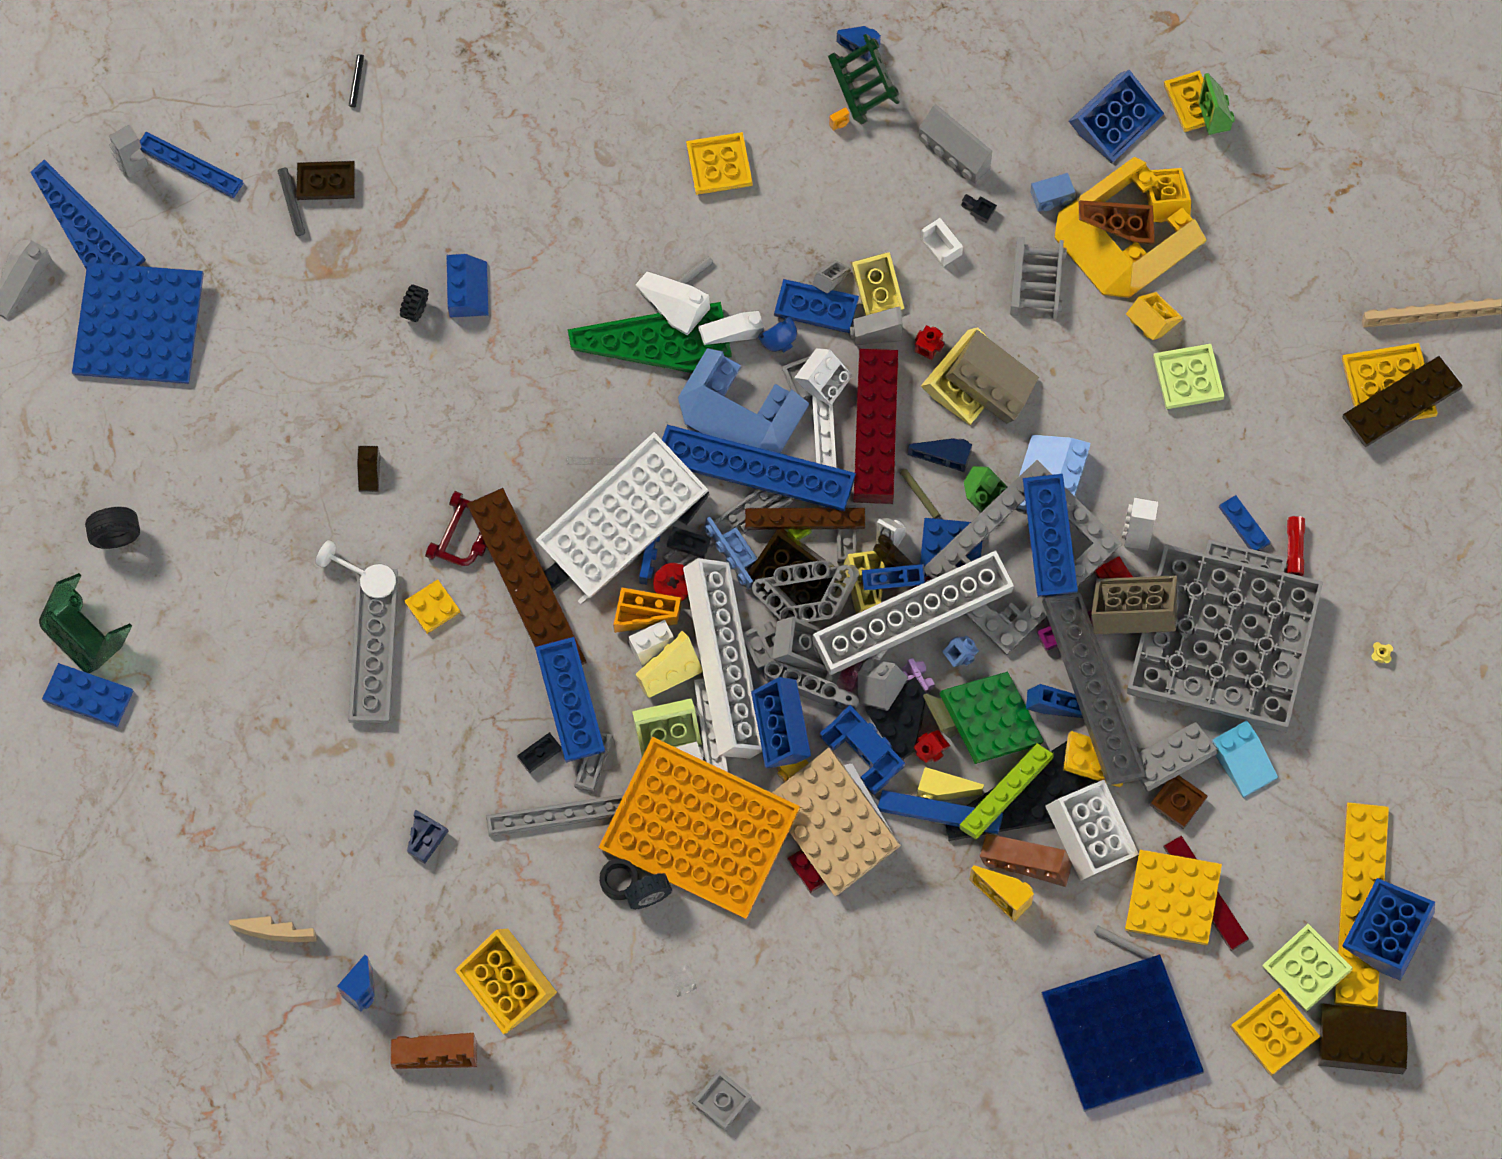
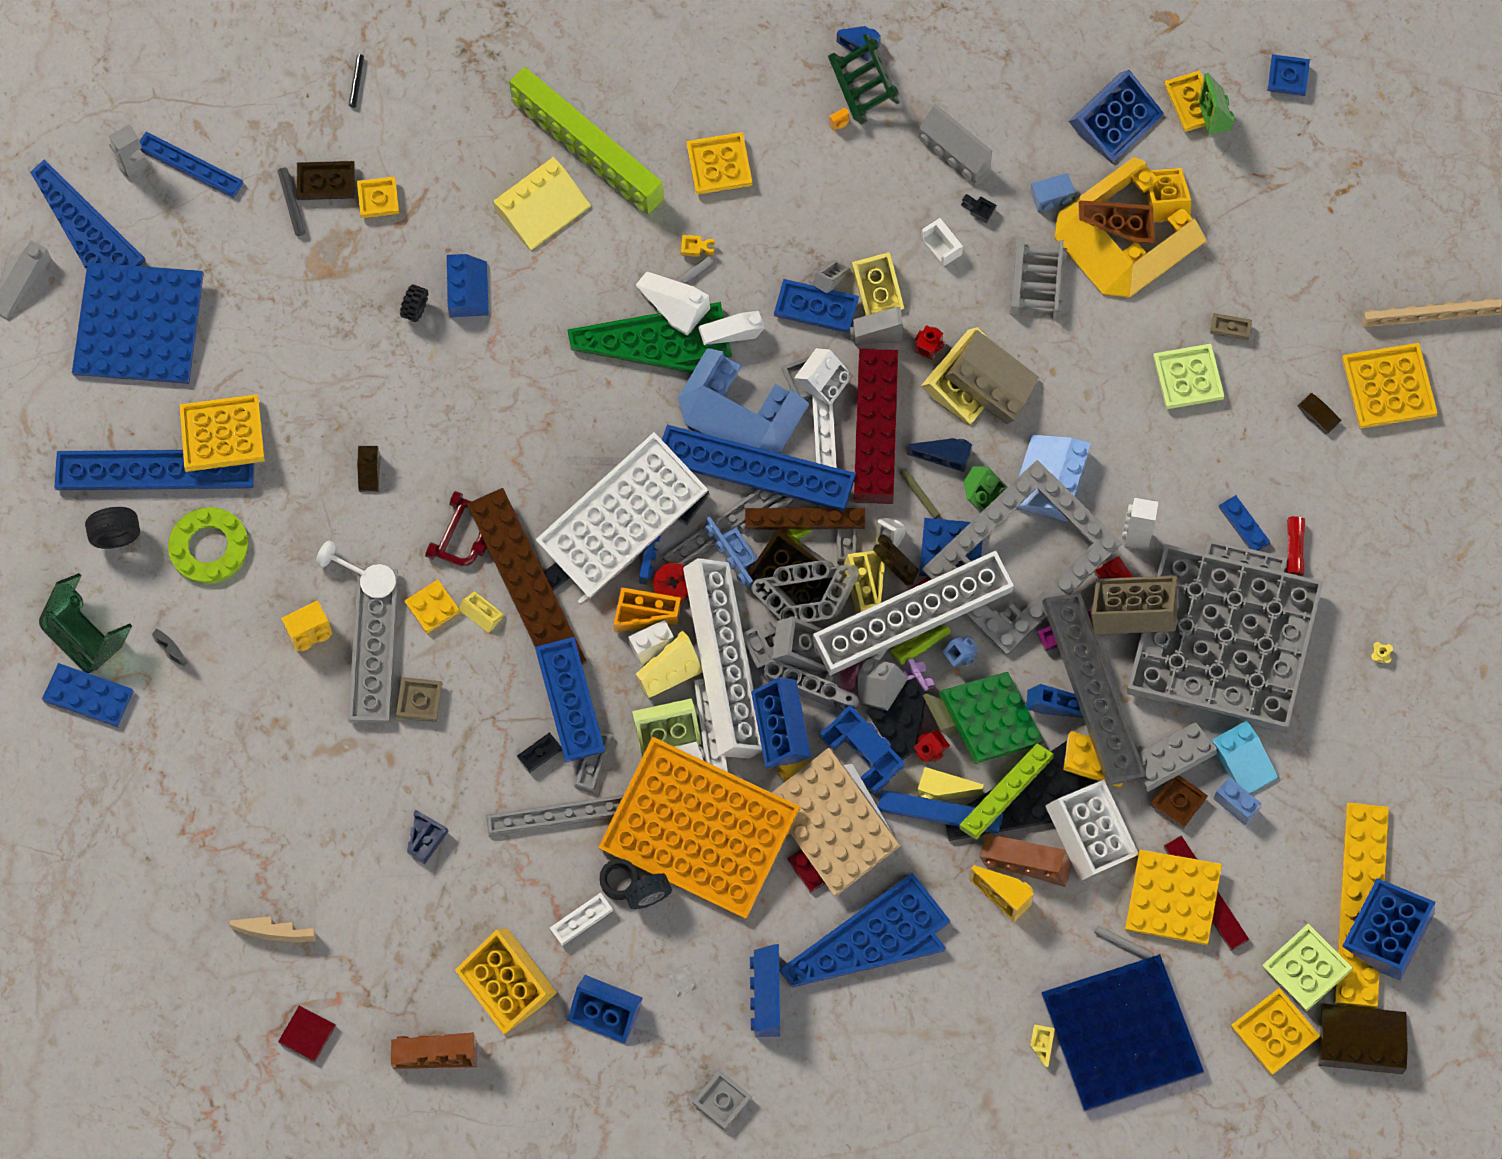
blue slope [337,954,375,1012] -> none
black plate [667,526,711,559] -> none
blue cylinder [758,317,797,353] -> none
blue slope [862,564,926,590] -> none
blue plate [1023,473,1078,597] -> none
yellow slope [1126,292,1183,340] -> none
dark brown plate [1342,356,1463,448] -> none
none -> blue plate [54,450,255,491]
none -> dark grey slope [152,628,187,667]
none -> lime plate [168,507,249,584]
none -> yellow plate [179,394,265,472]
none -> dark red tile [278,1005,336,1062]
none -> yellow brick [281,600,333,652]
none -> yellow plate [357,176,399,218]
none -> dark tan plate [396,677,443,722]
none -> light yellow slope [459,591,505,633]
none -> light yellow slope [493,157,591,251]
none -> lime brick [509,67,664,215]
none -> white plate [550,893,613,946]
none -> blue slope [567,975,643,1043]
none -> yellow plate [681,235,715,257]
none -> blue slope [750,944,780,1037]
none -> blue wing [779,873,950,988]
none -> lime plate [890,623,951,665]
none -> light yellow slope [1030,1024,1055,1067]
none -> dark tan plate [1210,313,1252,341]
none -> medium blue brick [1214,777,1261,825]
none -> blue plate [1267,54,1310,96]
none -> dark brown slope [1297,393,1342,434]

